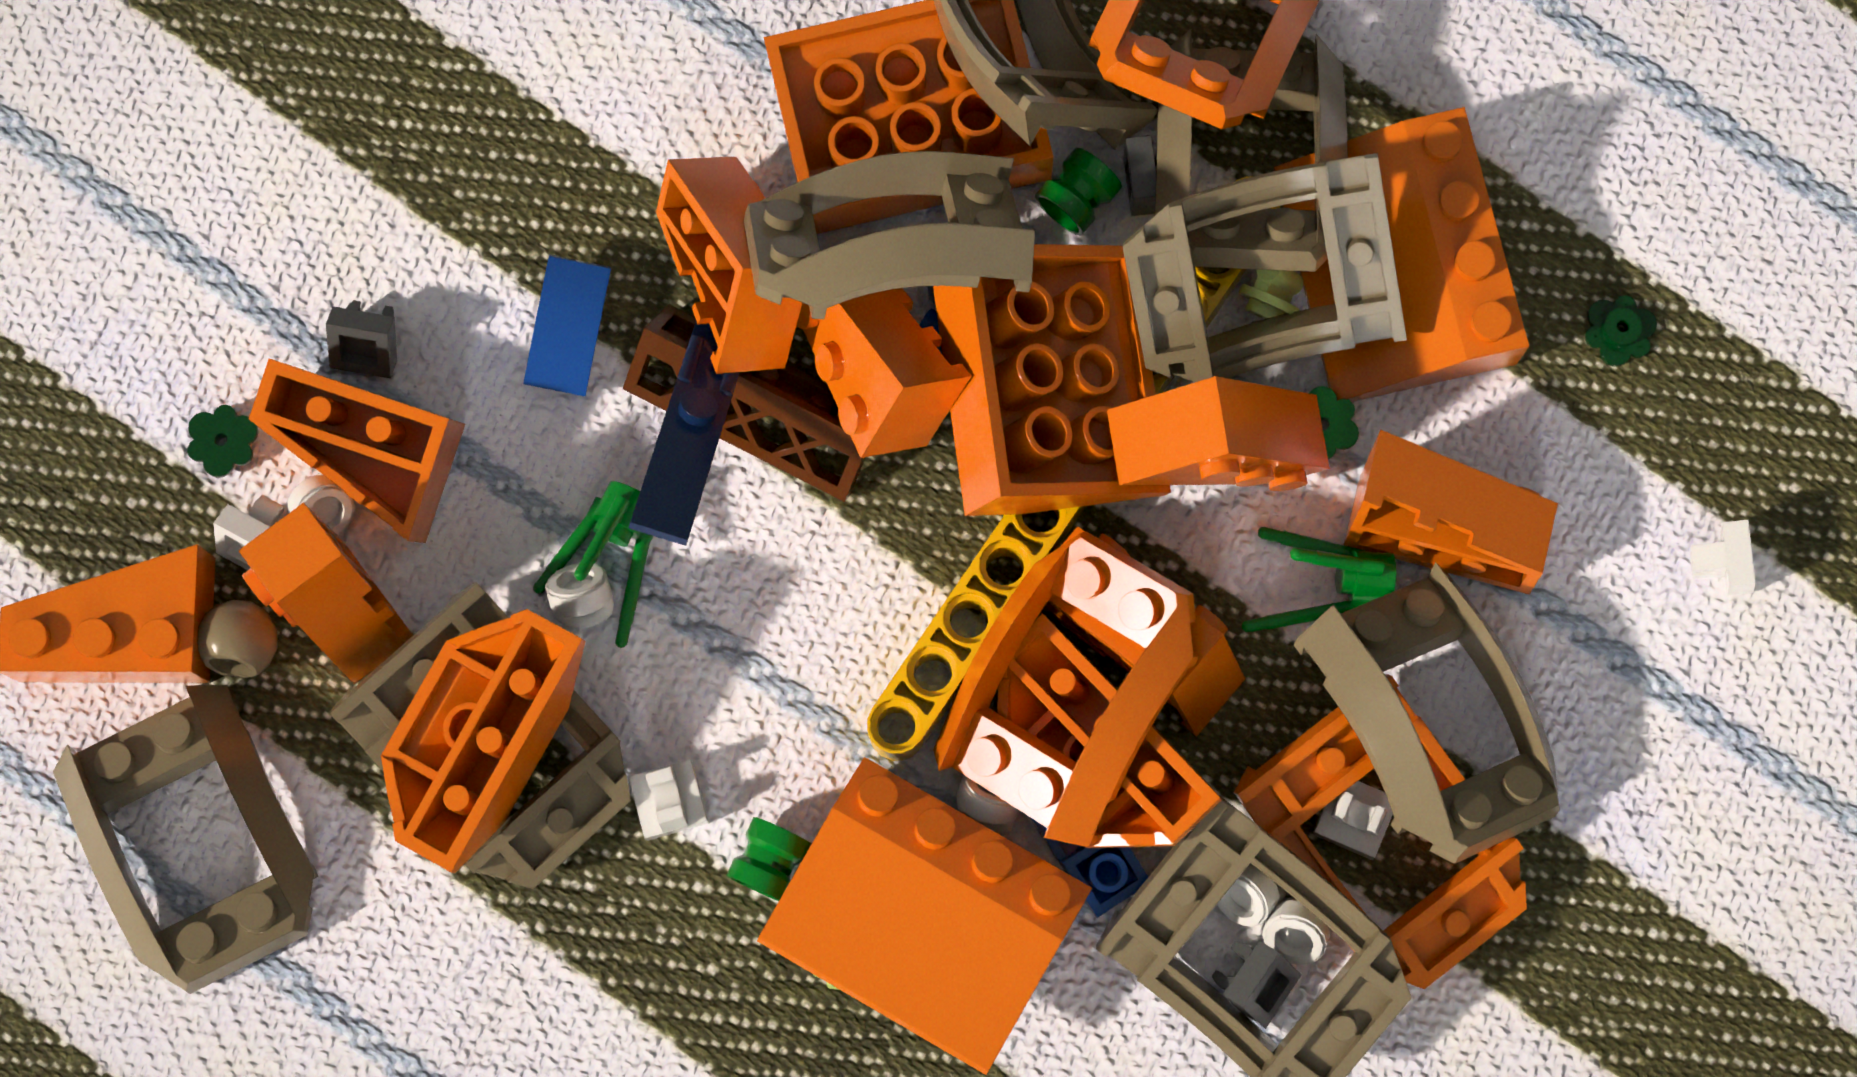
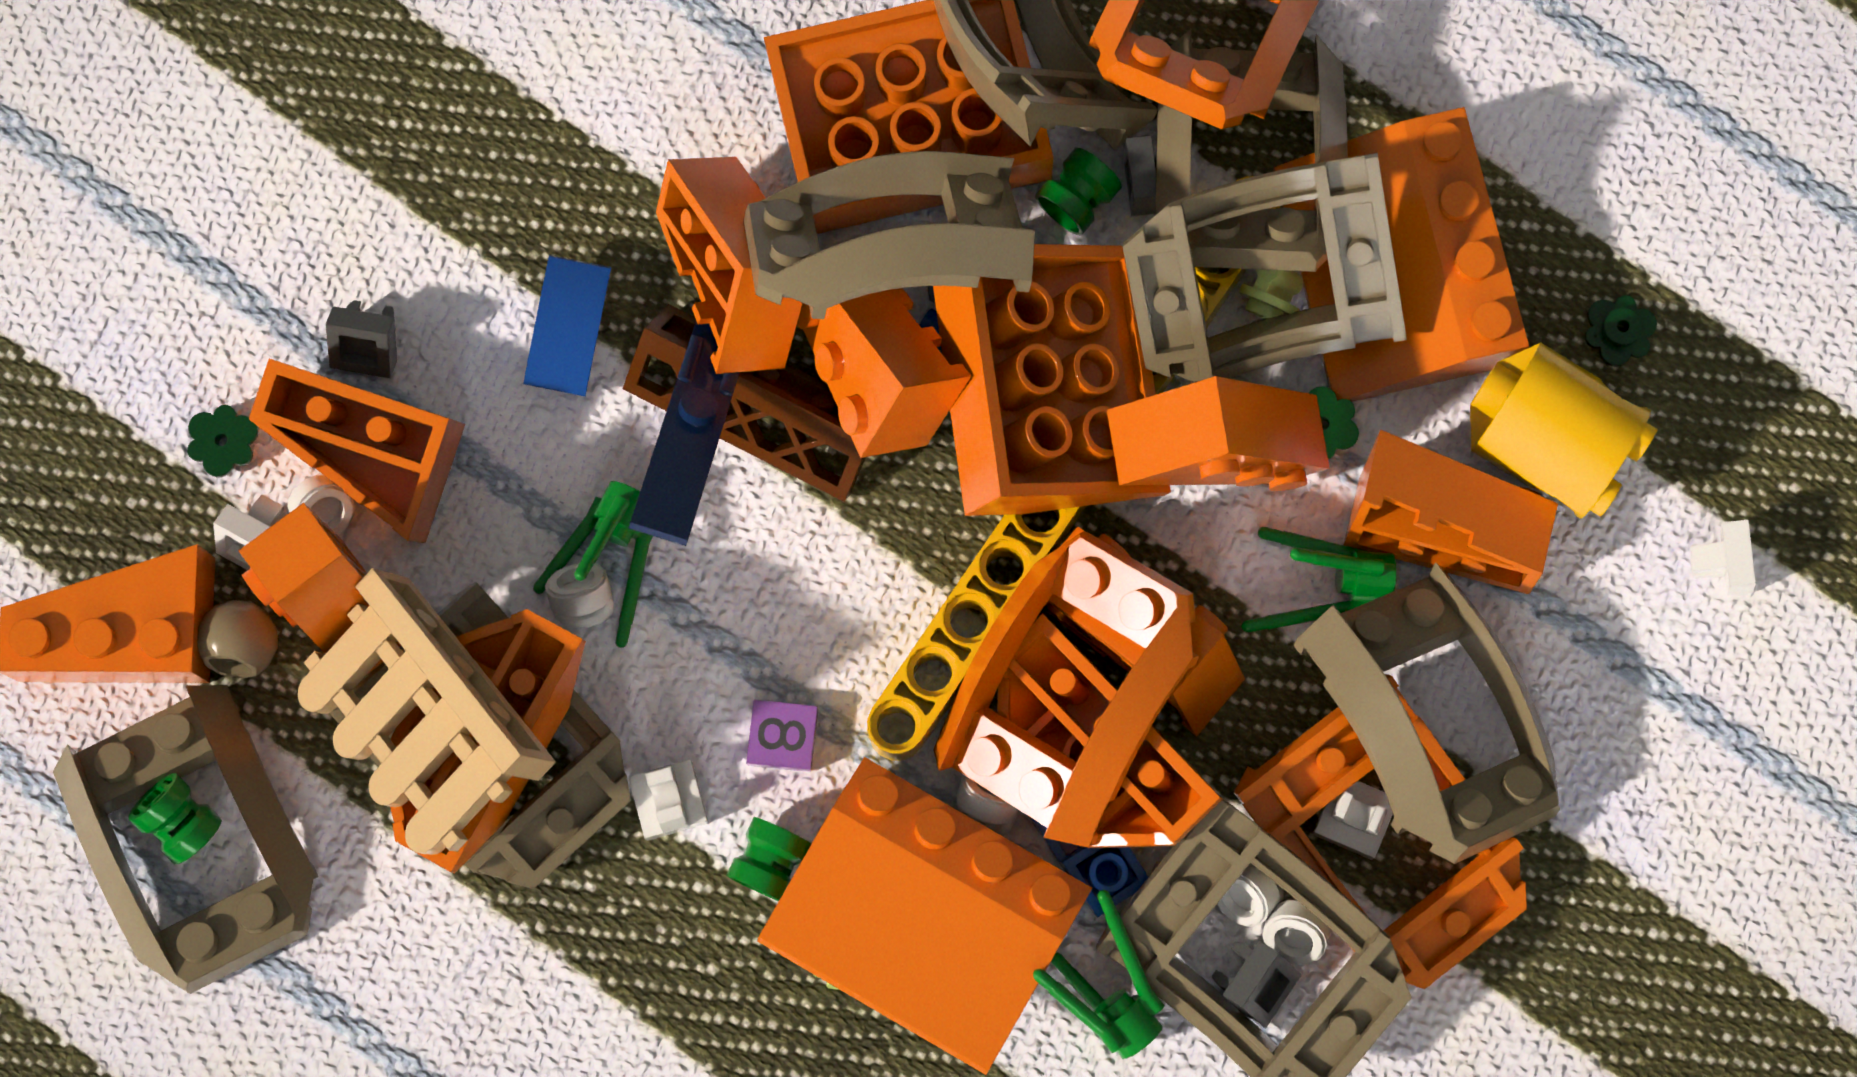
none -> green wheel [128,773,222,864]
none -> tan fence [298,568,556,855]
none -> medium lavender tile [746,700,819,772]
none -> green plant [1033,890,1165,1059]
none -> yellow cylinder [1470,342,1658,519]

